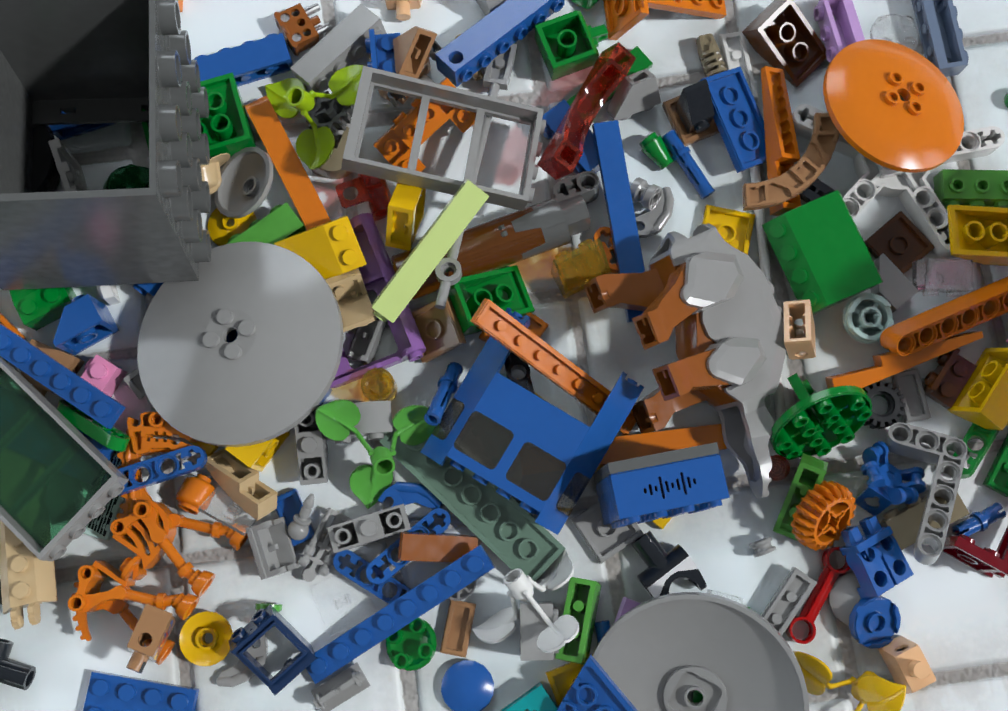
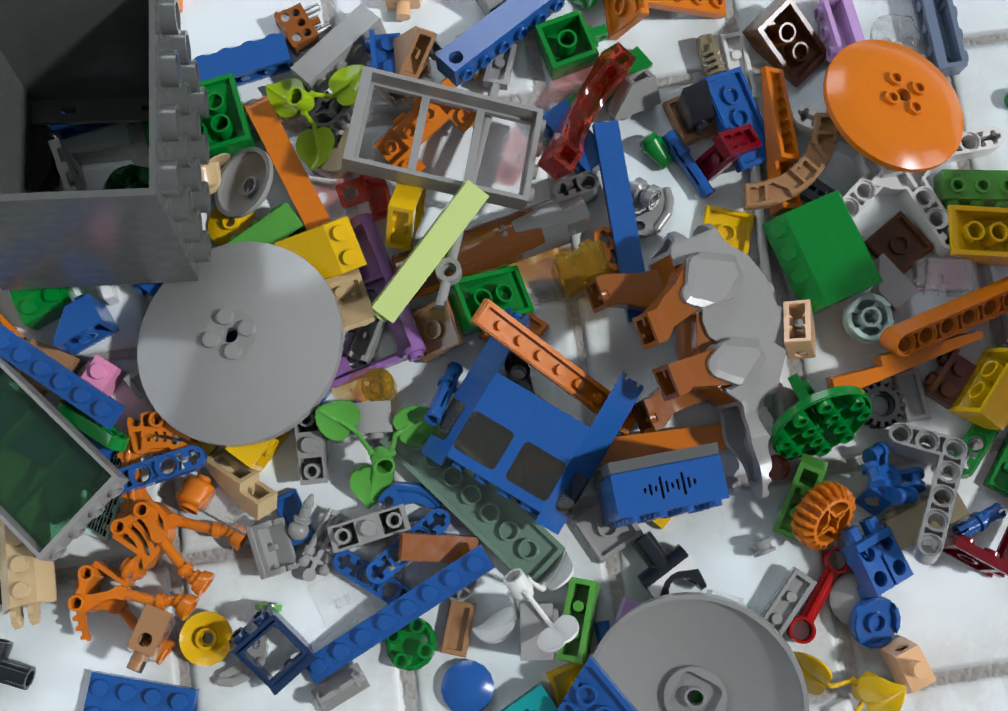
none -> dark red bracket [695,123,763,181]

